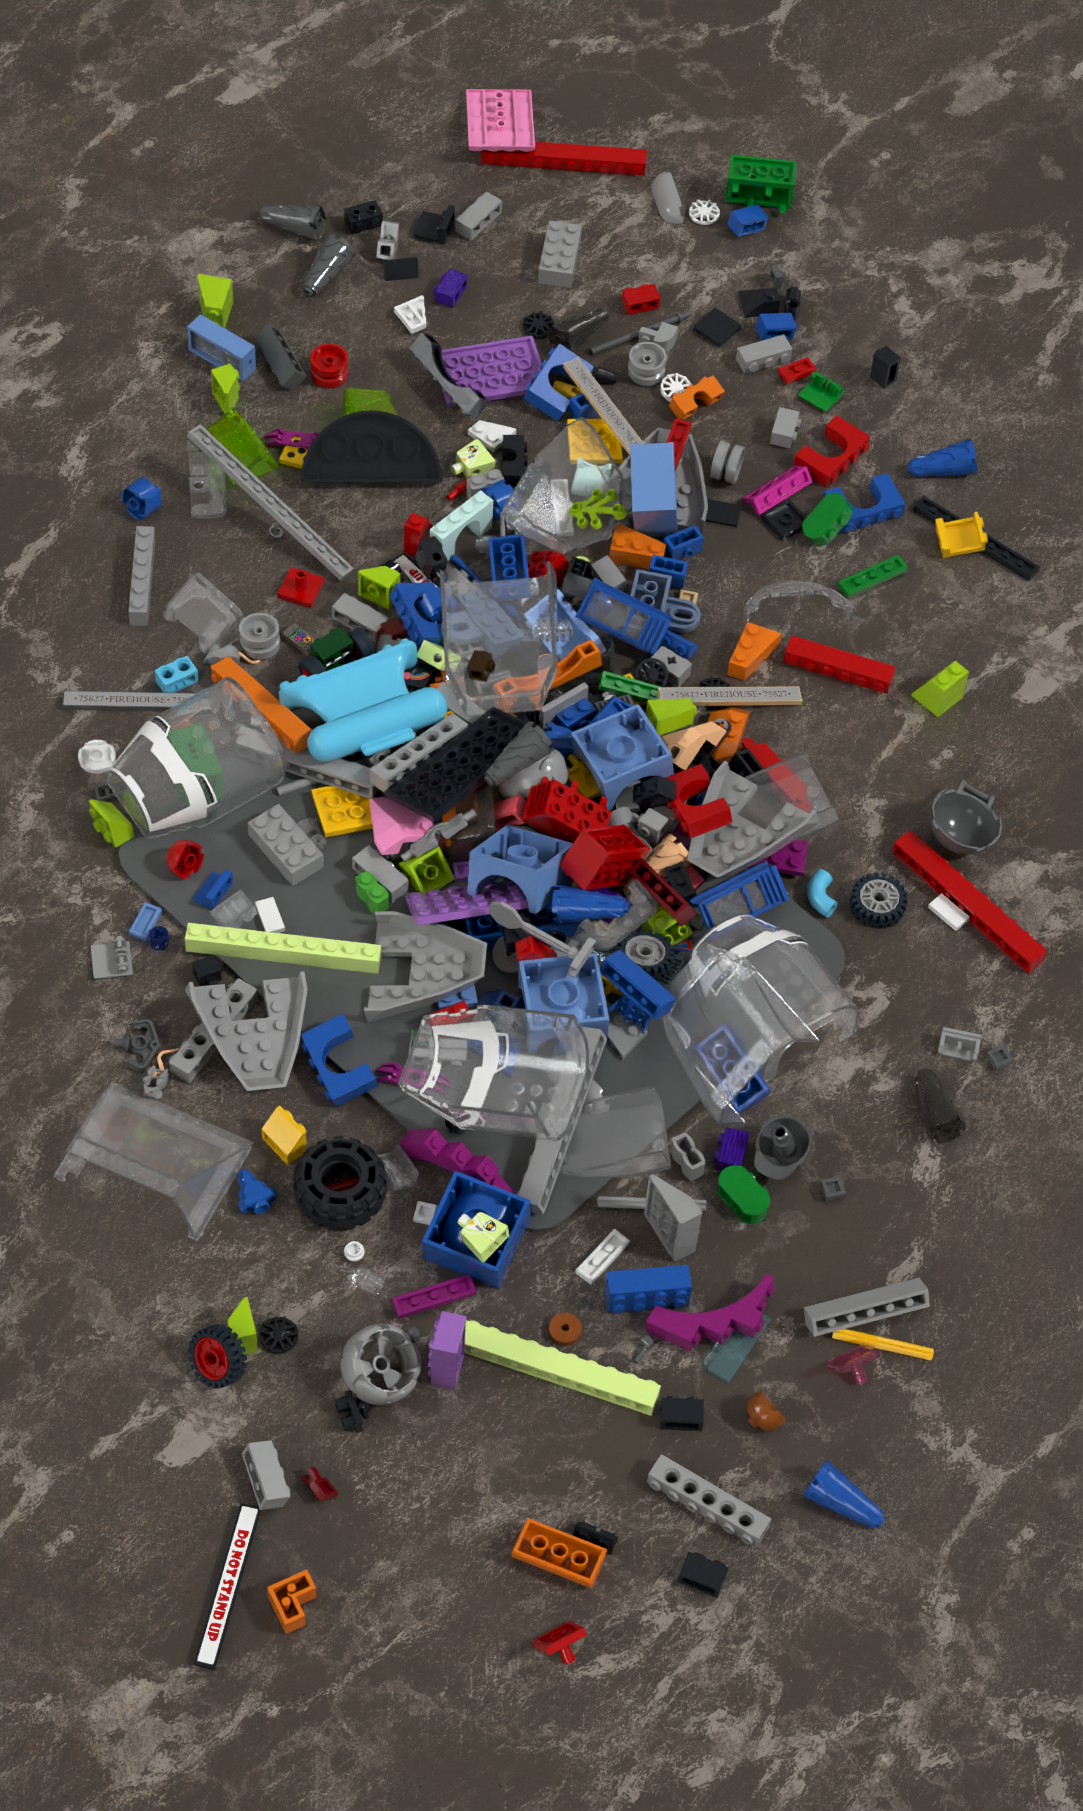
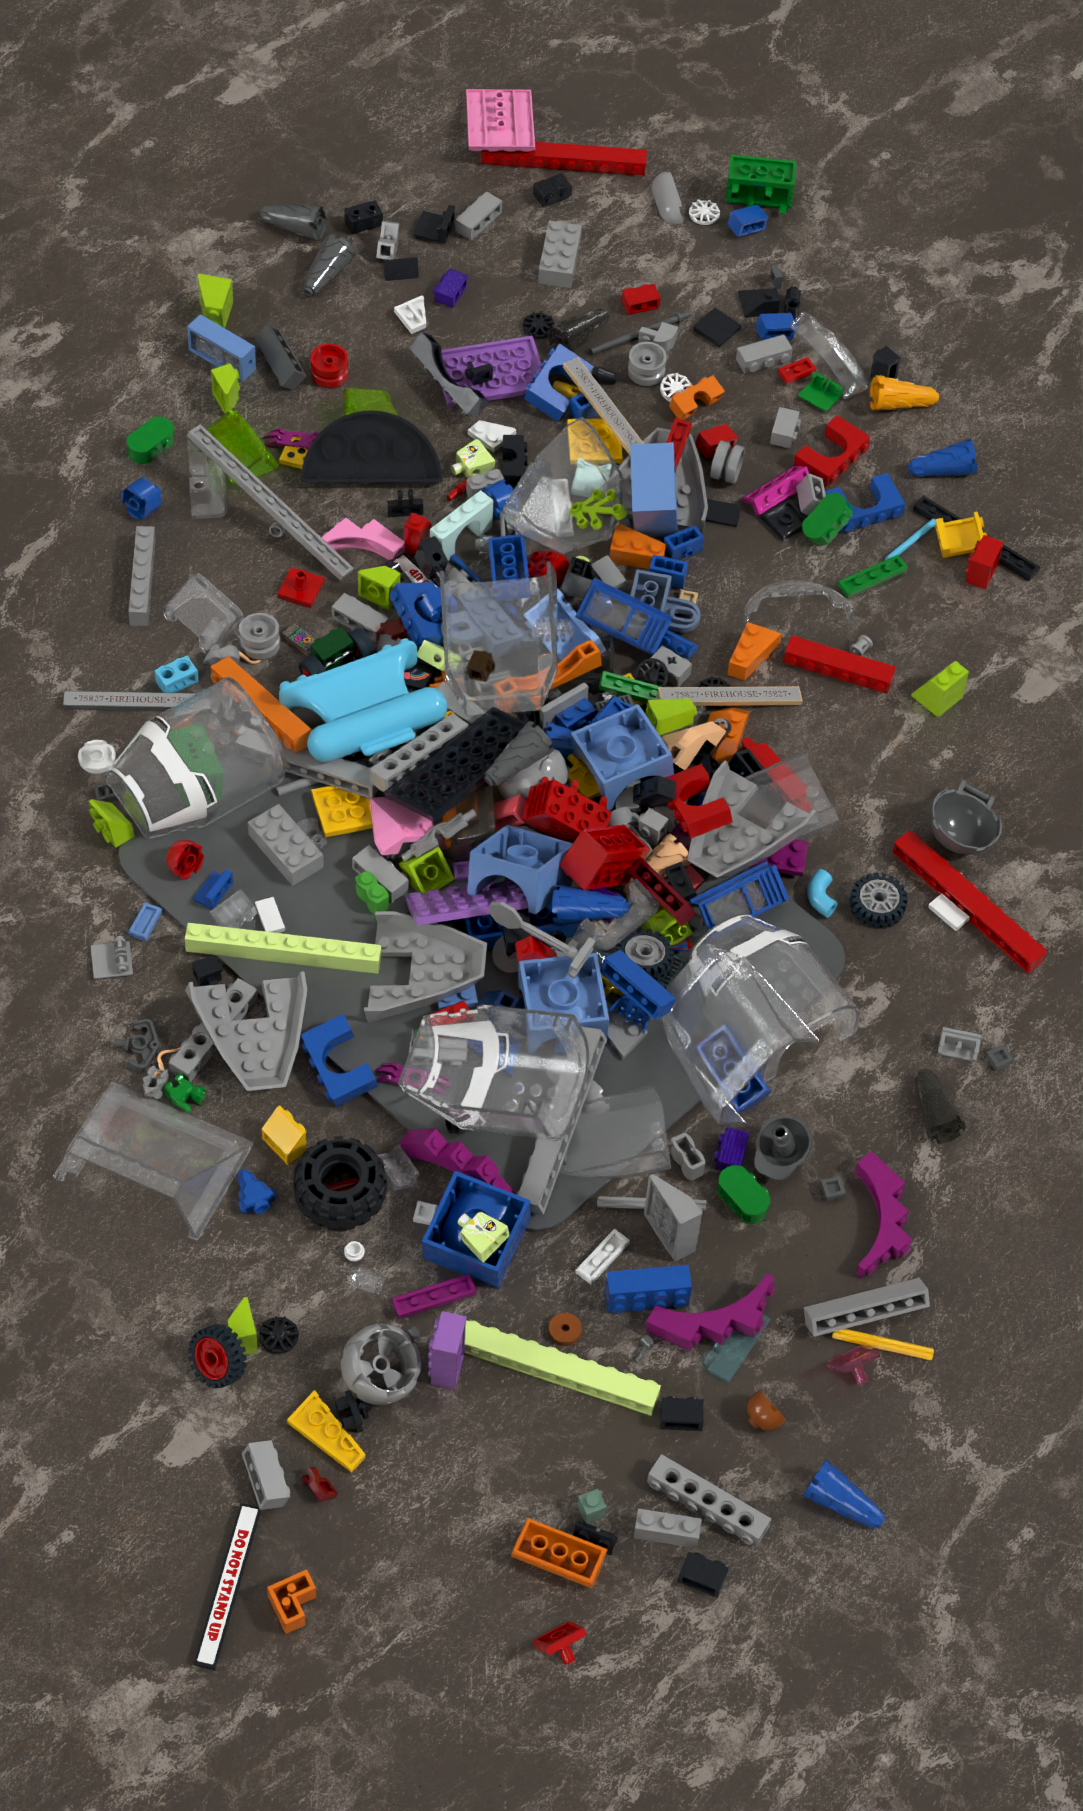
clear blue wheel [149,926,169,951] -> none
none -> green brick [126,416,174,464]
none -> green animal [163,1073,206,1113]
none -> yellow wing [287,1390,365,1473]
none -> bright pink arch [322,518,405,560]
none -> black hinge [387,489,424,517]
none -> black bracket [465,361,493,385]
none -> black brick [533,173,572,207]
none -> sand green brick [577,1489,607,1524]
none -> light grey brick [634,1508,702,1549]
none -> red brick [695,424,738,459]
none -> clear windscreen [789,312,868,399]
none -> light grey brick [796,473,826,515]
none -> light grey bush [849,635,873,656]
none -> magenta arch [855,1151,912,1279]
none -> light orange cone [869,375,939,411]
none -> medium azure bar [885,519,935,560]
none -> red brick [965,535,1004,589]

